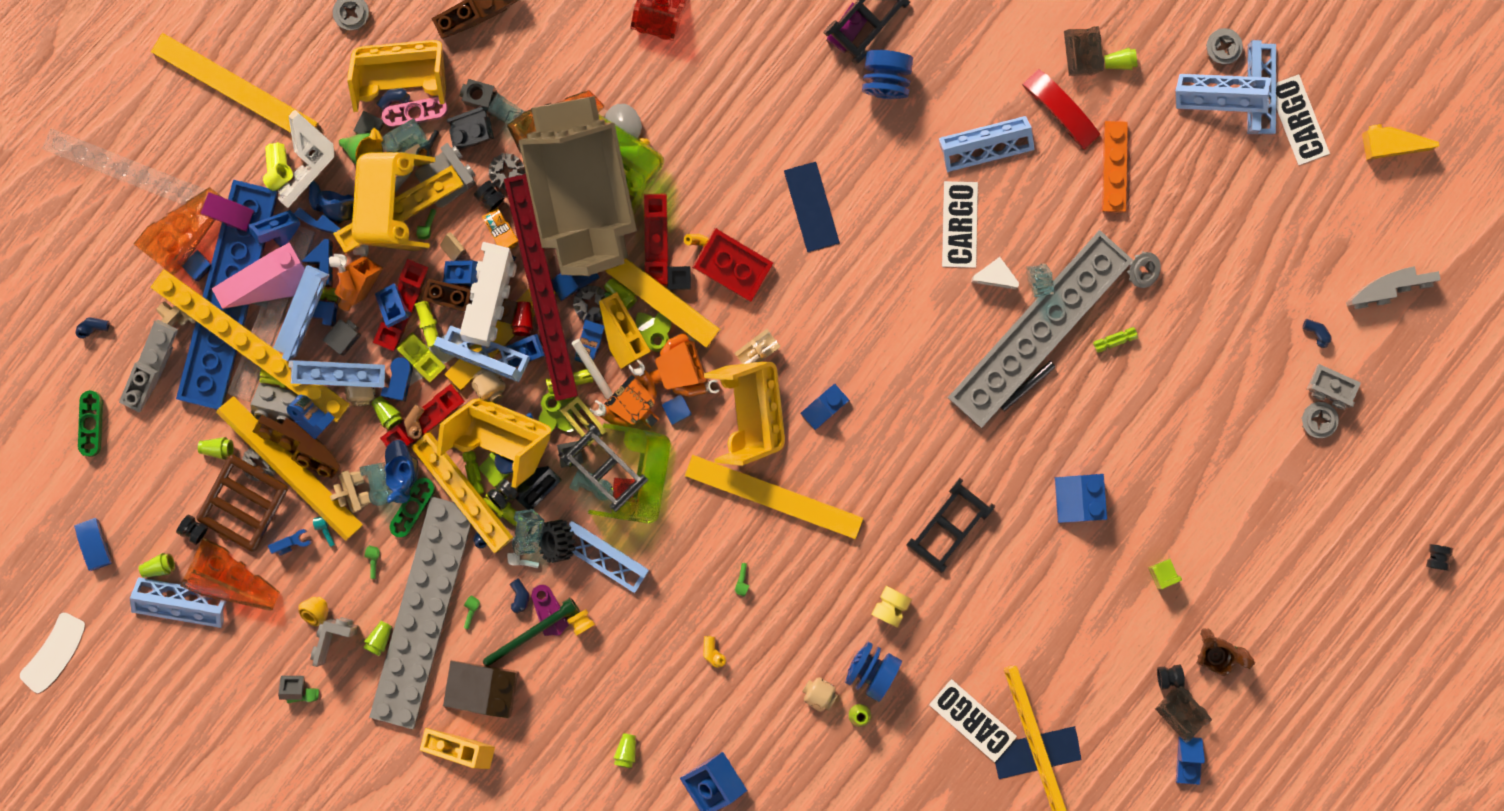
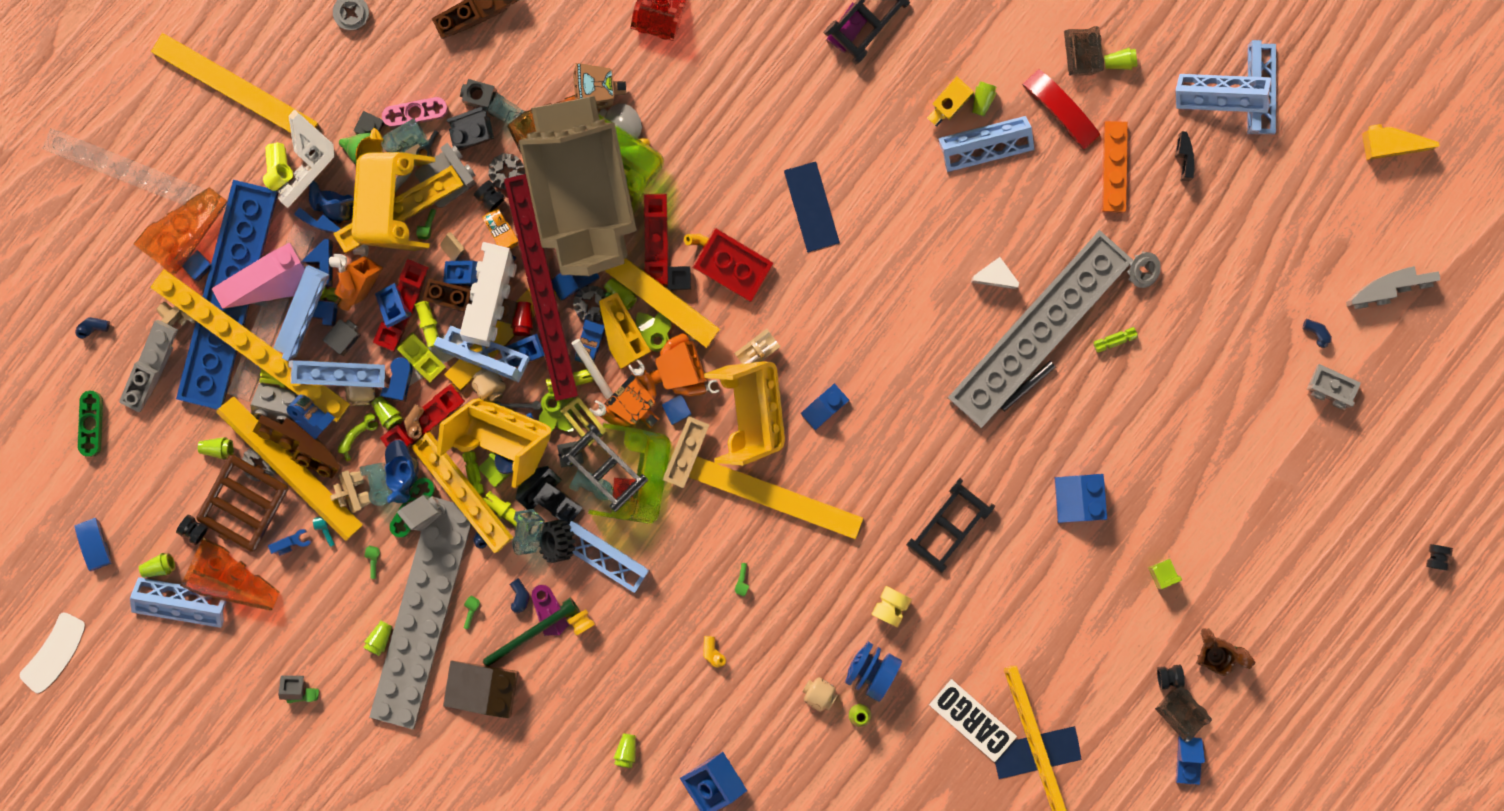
magenta slope [201,192,254,232] -> none
blue slope [248,210,300,247] -> none
yellow cone [299,597,329,626] -> none
light grey bracket [310,617,359,667] -> none
yellow windscreen [347,40,446,112] -> none
dark blue arm [376,88,410,110] -> none
yellow slope [420,728,495,769] -> none
black wheel [487,478,519,510] -> none
white hand [507,553,539,568] -> none
blue wheel [862,50,913,99] -> none
sticker [942,181,978,267] -> none
clear light blue leg [1026,263,1055,297] -> none
light grey gear [1206,28,1243,65] -> none
sticker [1276,74,1330,165] -> none
light grey gear [1301,402,1339,438] -> none
none -> lime piece [338,413,378,461]
none -> light grey slope [397,495,443,531]
none -> light grey hinge [495,401,541,410]
none -> black slope [530,479,583,525]
none -> medium nougat torso [573,63,626,109]
none -> tan plate [663,416,709,488]
none -> yellow torso [927,76,974,127]
none -> lime cone [972,81,997,116]
none -> black slope [1175,131,1194,182]

